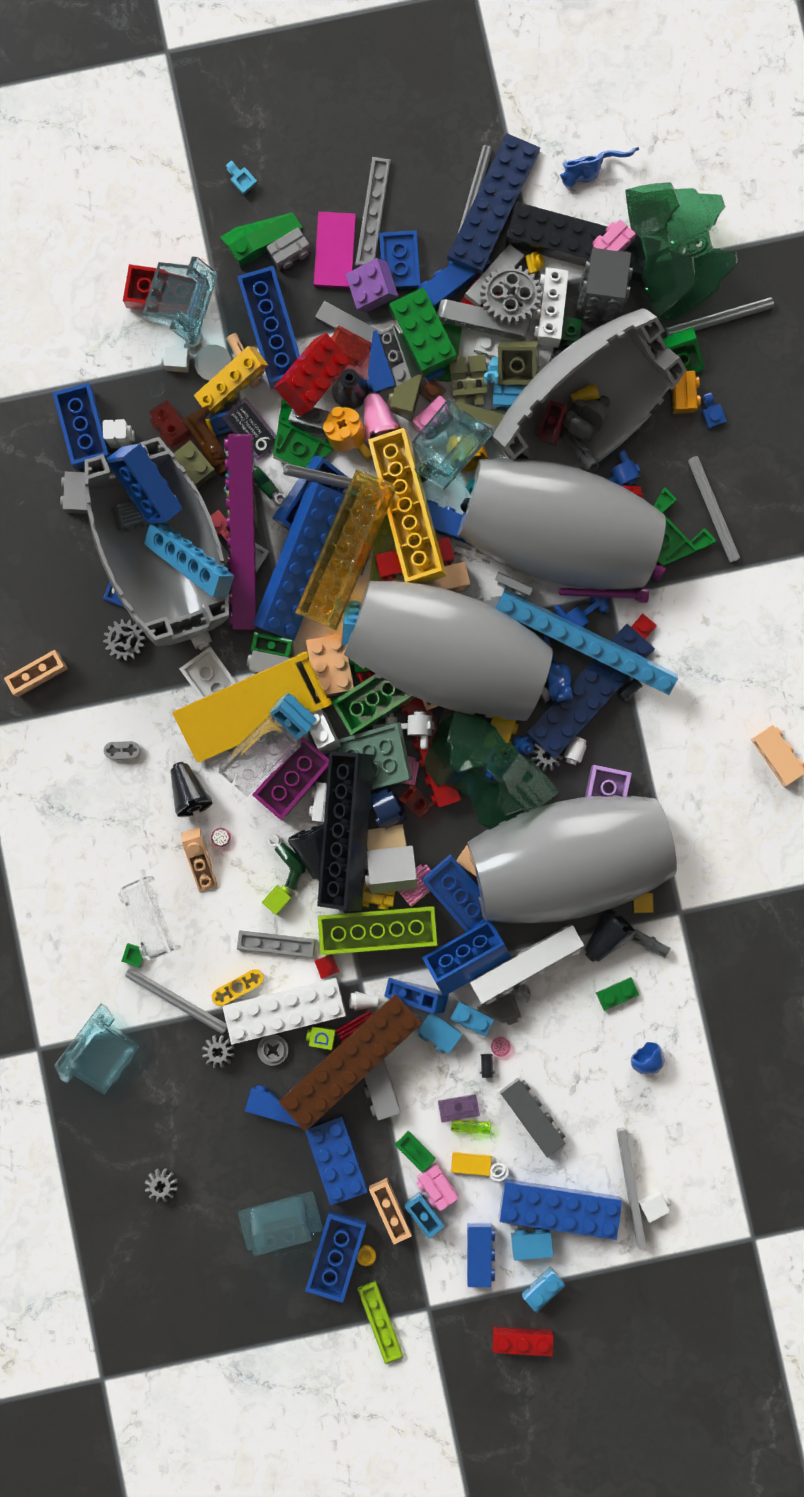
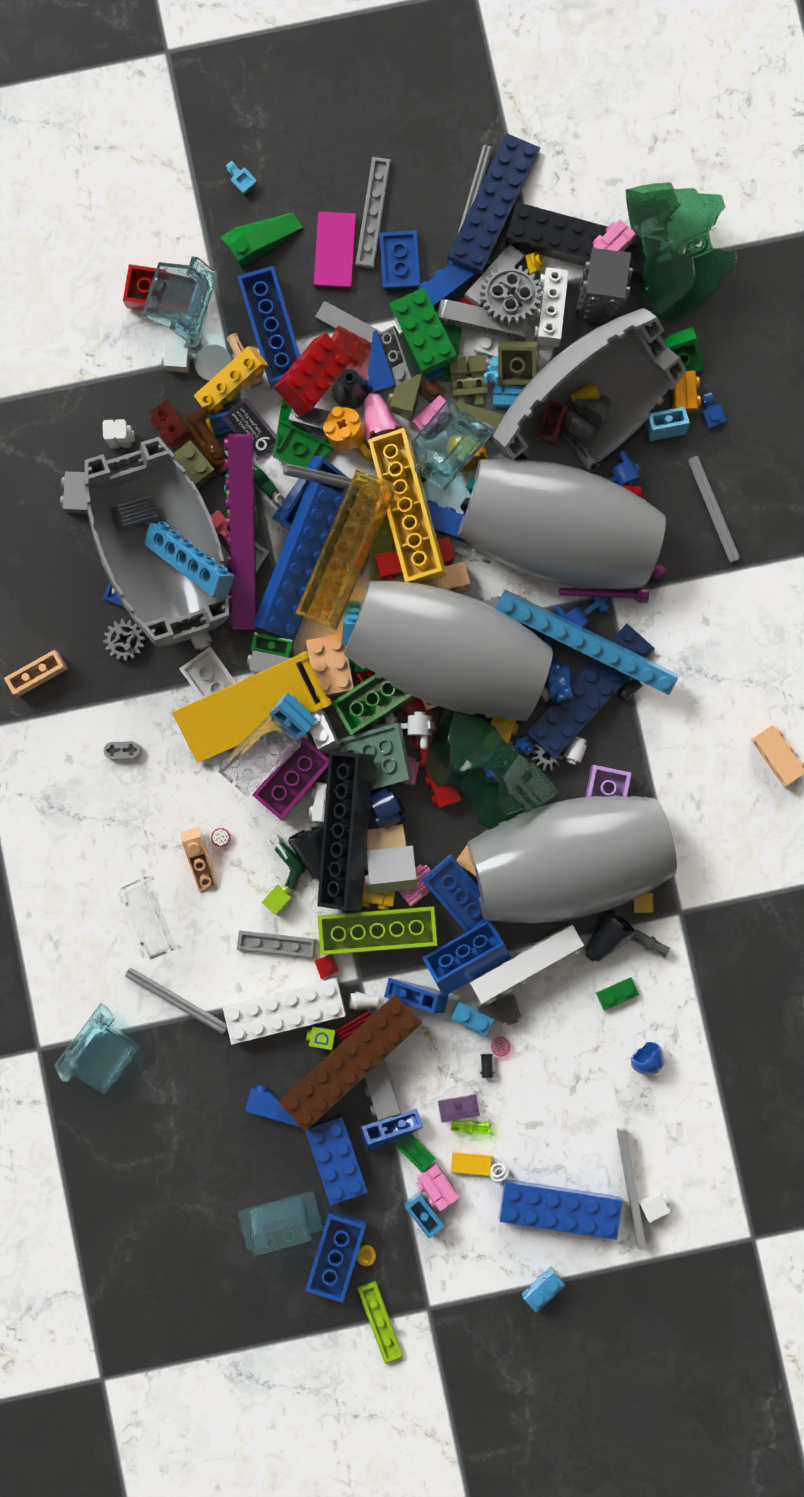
blue brick [52,383,111,470] -> none
blue brick [106,443,183,524] -> none
green plate [121,943,146,968] -> none
light grey gear [145,1168,178,1203] -> none
black cone [170,762,213,817] -> none
light grey gear [202,1035,235,1068] -> none
yellow beam [212,969,264,1006] -> none
light grey gear [257,1034,288,1066] -> none
light grey brick [266,227,311,270] -> none
medium lavender brick [345,258,399,312] -> none
light nougat brick [369,1178,412,1244] -> none
clear red brick [399,785,433,818] -> none
dark azure brick [417,1012,463,1054] -> none
blue brick [467,1223,495,1287] -> none
red brick [492,1327,553,1356] -> none
light grey plate [495,572,534,597] -> none
dark grey brick [499,1078,566,1158] -> none
dark azure brick [511,1228,553,1261] -> none
light grey plate [515,984,531,1003] -> none
dark green brick [559,317,582,348] -> none
blue animal [560,147,639,187] -> none
red plate [631,613,657,639] -> none
green wing [654,487,716,567] -> none
light grey axle [665,297,774,337] -> none
none -> blue slope [361,1109,423,1152]
none -> medium azure brick [645,407,690,441]

